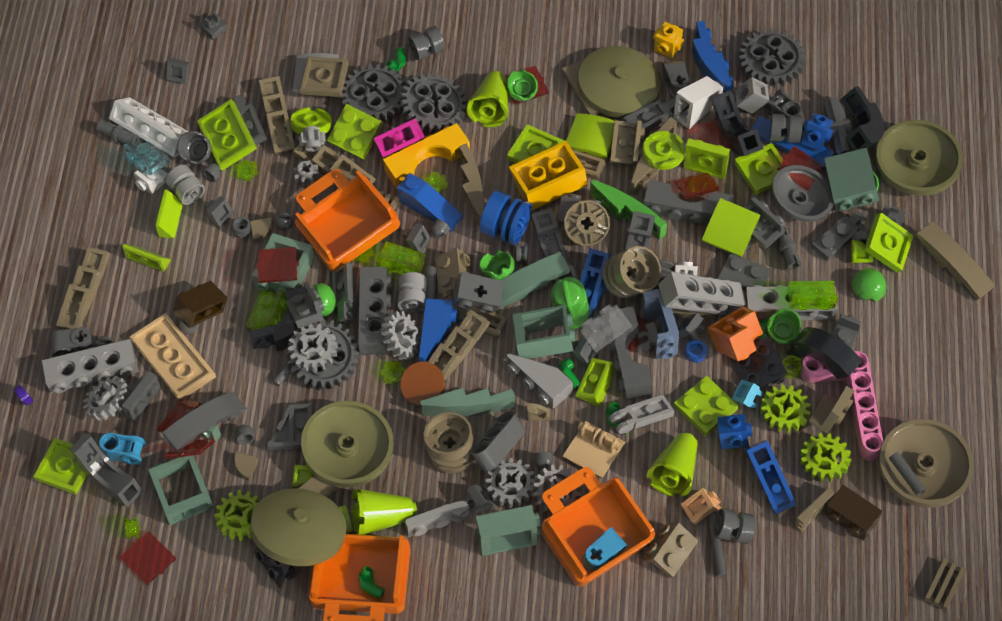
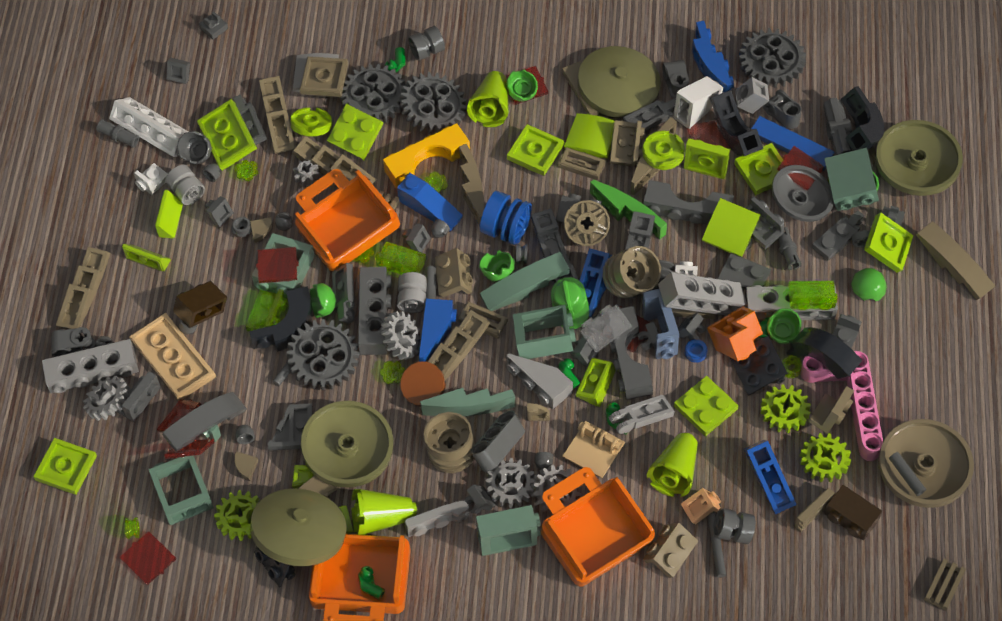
dark purple tile [13,384,33,406] -> none
dark grey arch [69,433,143,508] -> none
dark azure piece [99,433,146,465] -> none
clear light blue bracket [123,141,171,175] -> none
dark grey bracket [286,282,325,328] -> none
light grey gear [288,324,338,372] -> none
light grey gear [299,126,326,152] -> none
dark pink brick [374,118,425,157] -> none
dark grey brick [452,272,504,313] -> none
yellow slope [509,141,588,210] -> none
dark azure piece [582,527,627,571] -> none
yellow brick [653,22,684,59] -> none
clear red piece [674,173,719,199] -> none
blue brick [717,414,753,449] -> none
medium azure tile [731,379,763,408] -> none
dark grey wheel [770,114,803,144] -> none
blue brick [800,113,834,151] -> none
lime tile [851,240,874,263] -> none

